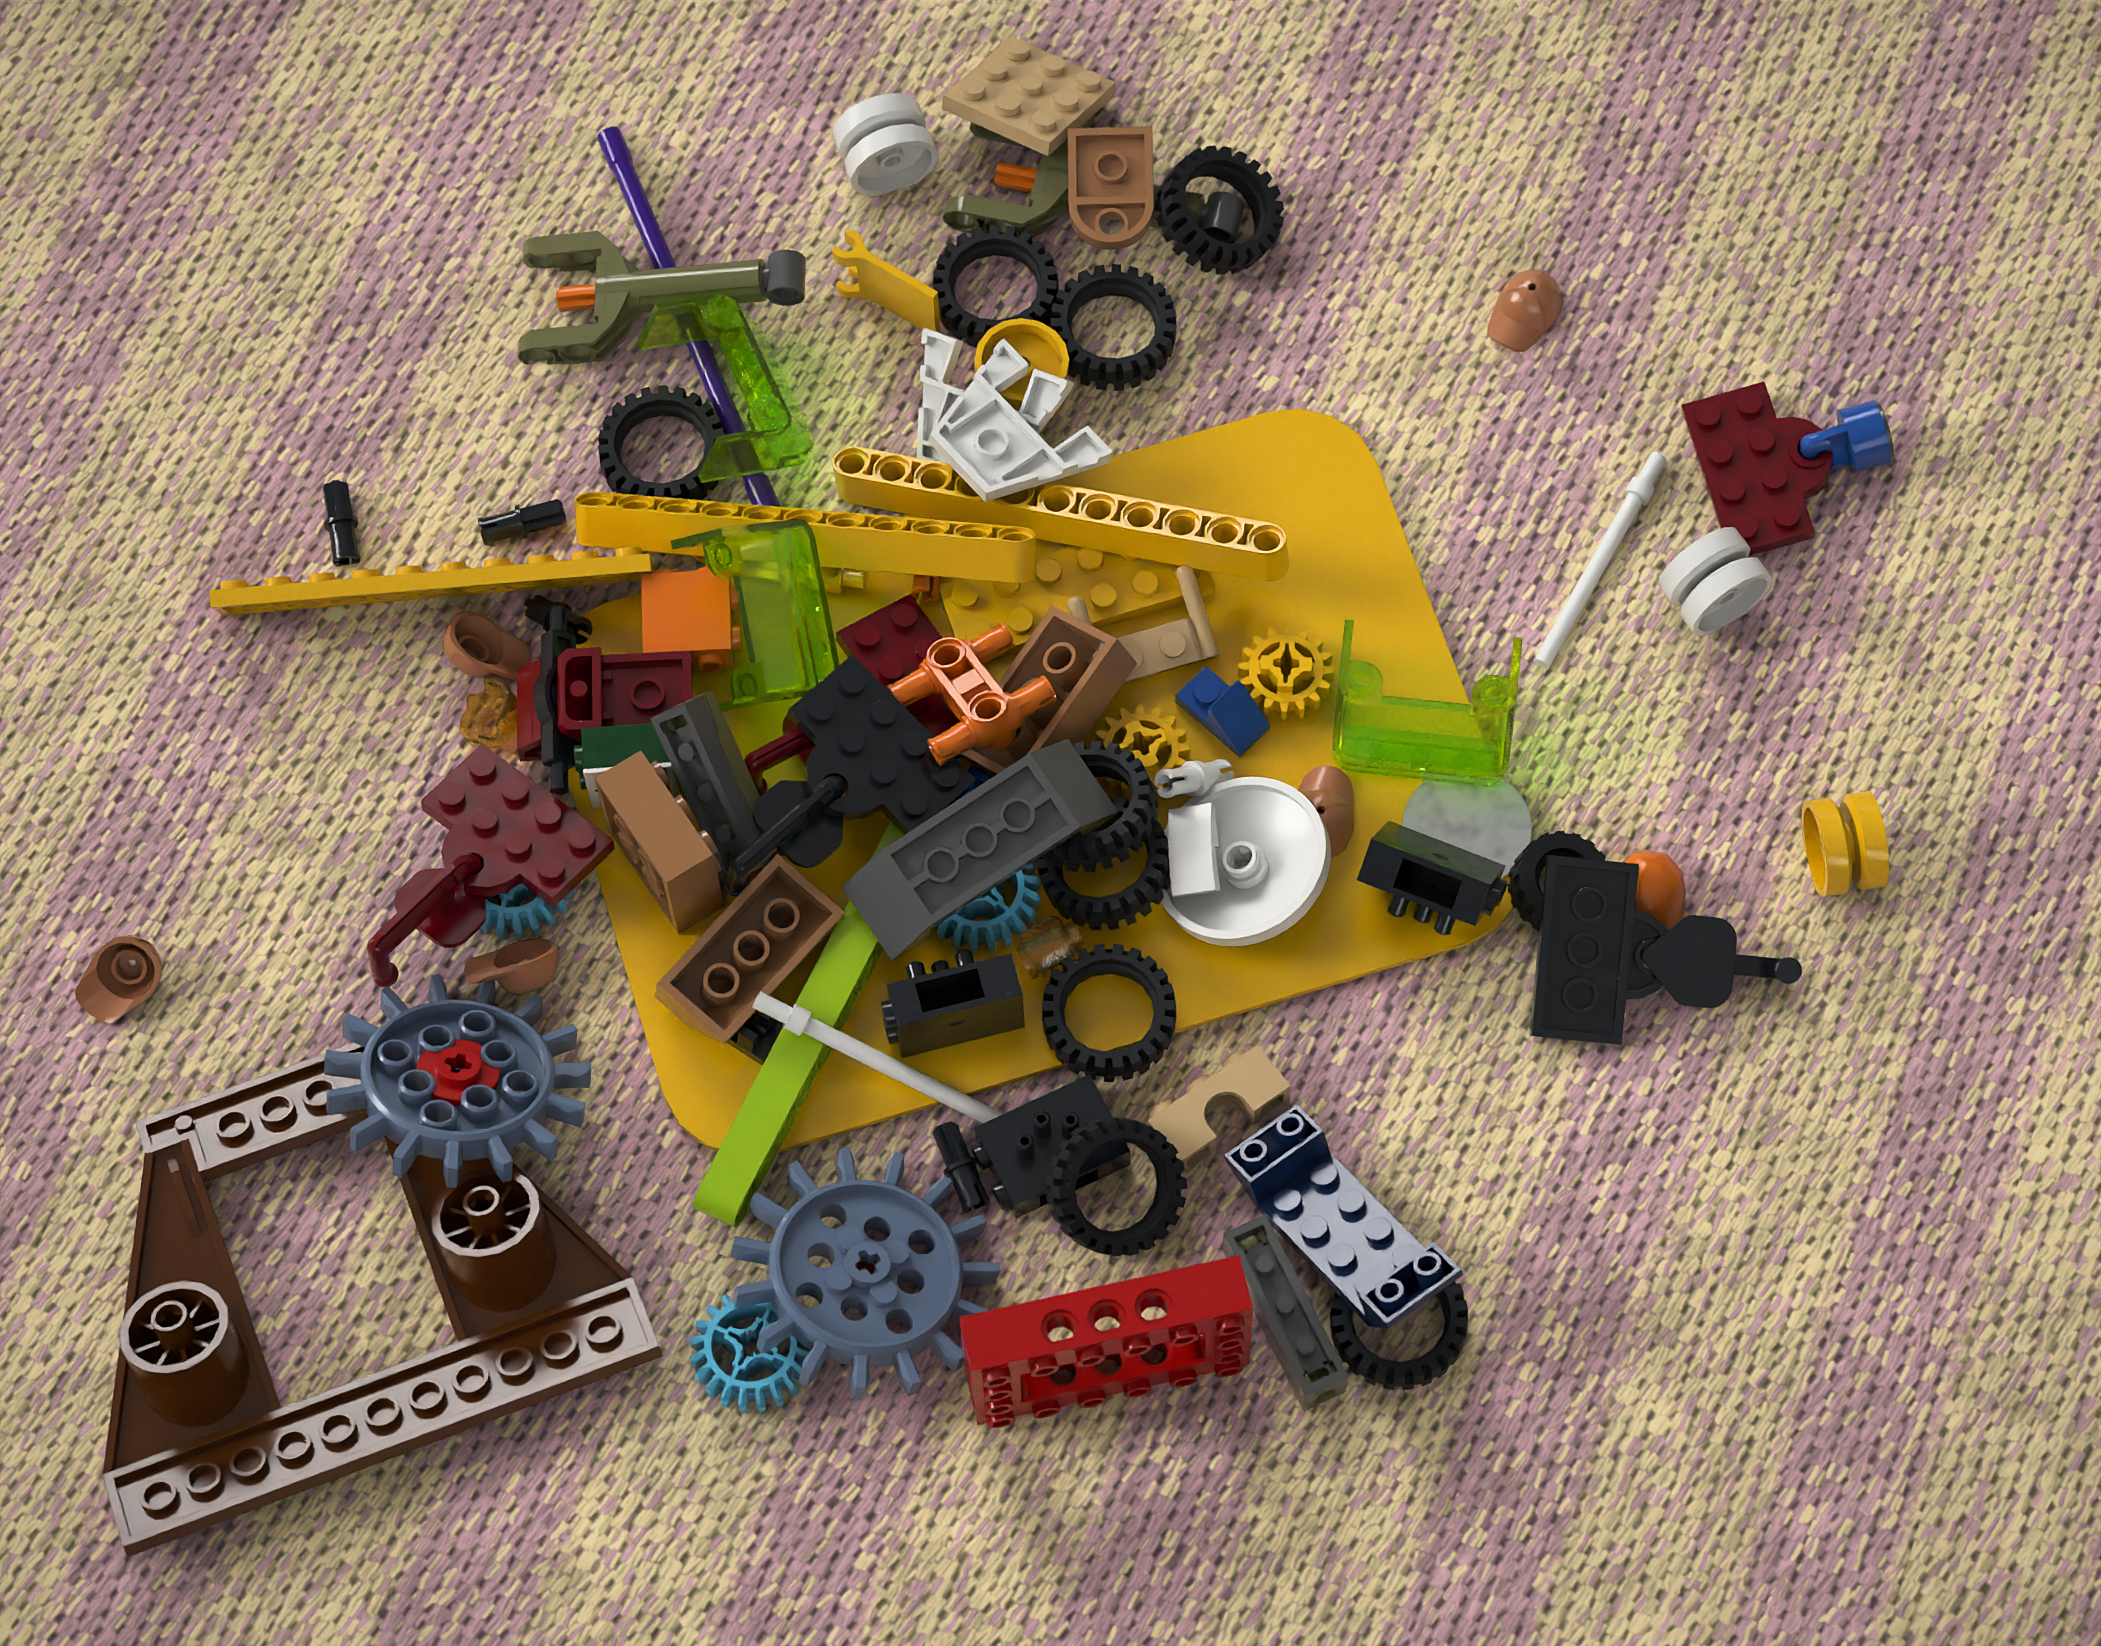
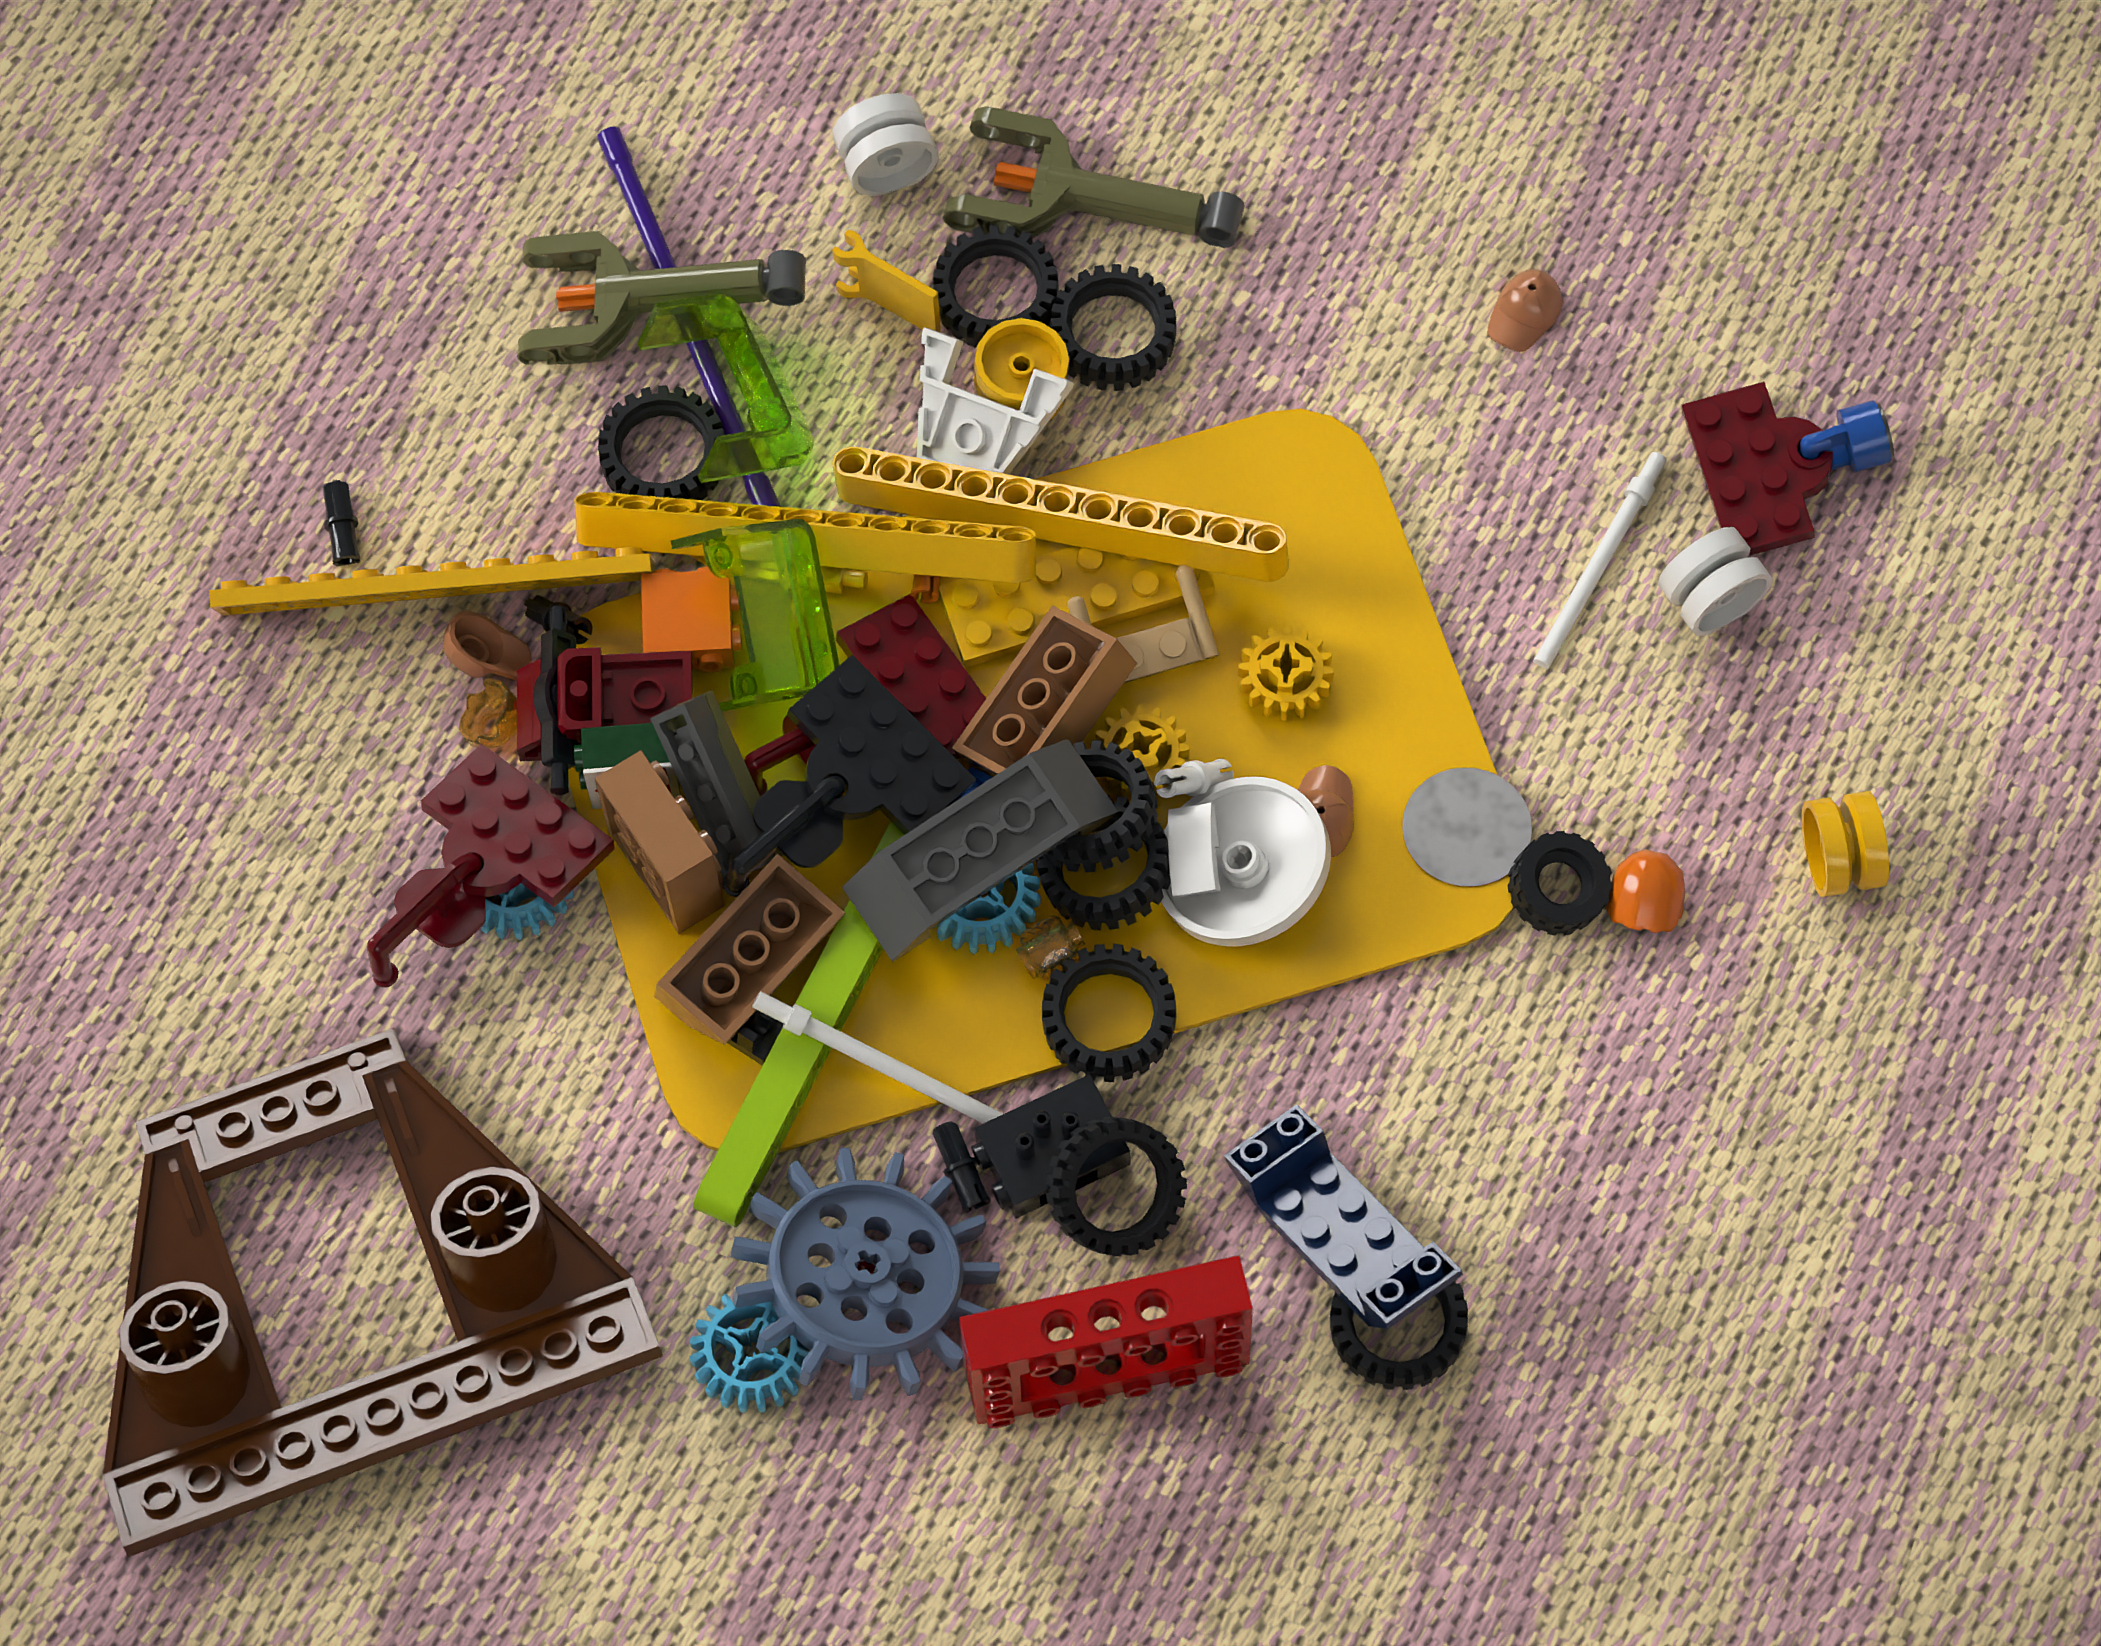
nougat cap [75,935,162,1023] -> none
sand blue gear [324,974,591,1188] -> none
nougat cap [464,938,559,995] -> none
black axle [478,499,566,545] -> none
black piece [881,949,1025,1058] -> none
orange piece [886,622,1057,766] -> none
white wing [929,339,1113,502] -> none
tan plate [942,36,1116,156] -> none
medium nougat plate [1068,126,1154,250] -> none
tan arch [1147,1044,1291,1175] -> none
black tyre [1155,145,1284,275] -> none
blue slope [1175,666,1270,757] -> none
dark grey piece [1223,1214,1348,1411] -> none
clear neon green windscreen [1331,619,1523,786] -> none
black piece [1357,821,1508,935] -> none
black plate [1529,855,1802,1045] -> none

